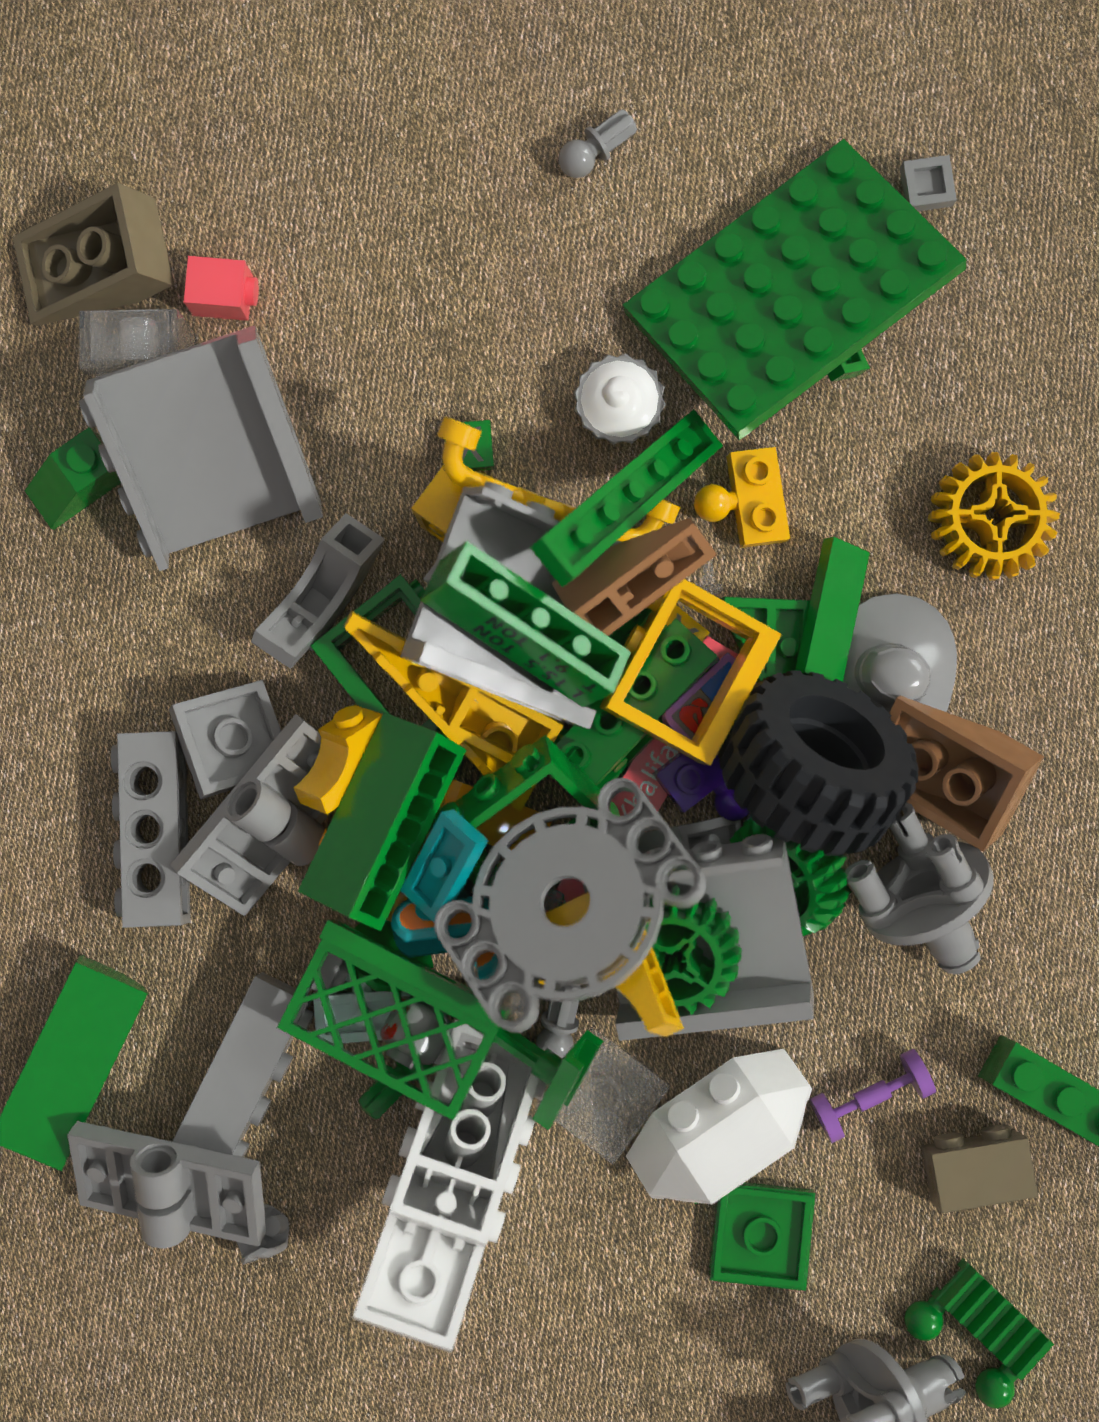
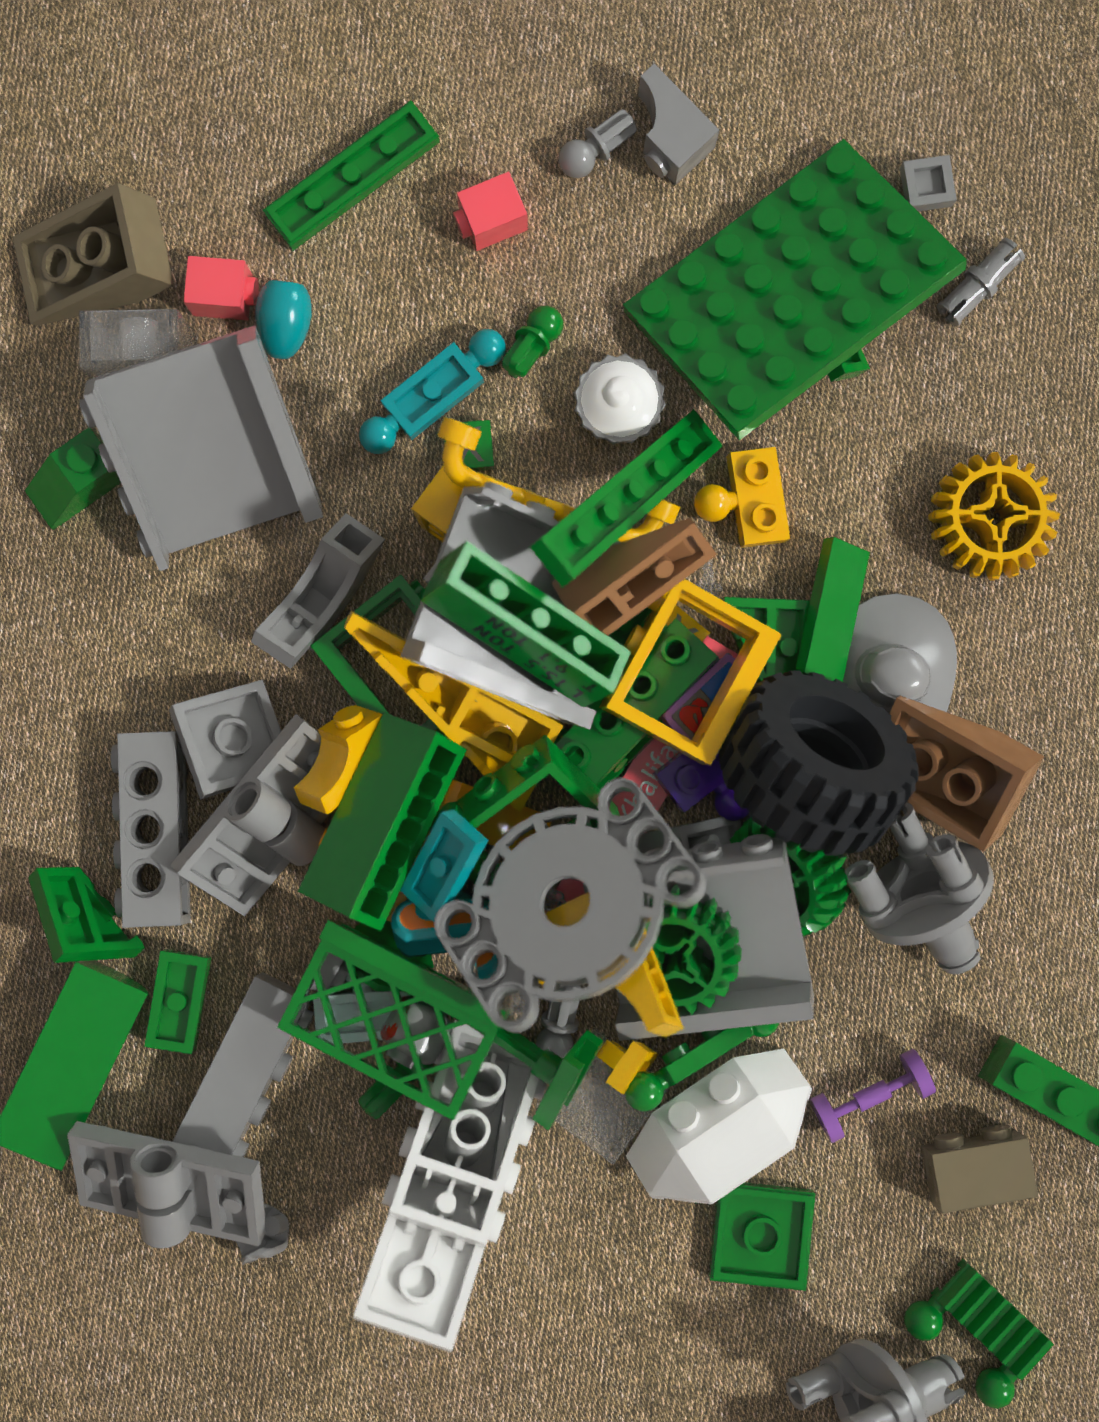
none -> green wing [28,867,144,963]
none -> green plate [144,949,211,1054]
none -> teal animal [255,280,312,359]
none -> green tile [263,100,440,251]
none -> teal plate [359,329,506,454]
none -> coral brick [453,171,528,251]
none -> green axle [502,305,563,378]
none -> yellow tile [596,1039,658,1094]
none -> green plate [624,1023,779,1112]
none -> light grey arch [638,64,719,185]
none -> light grey pin [936,238,1025,327]

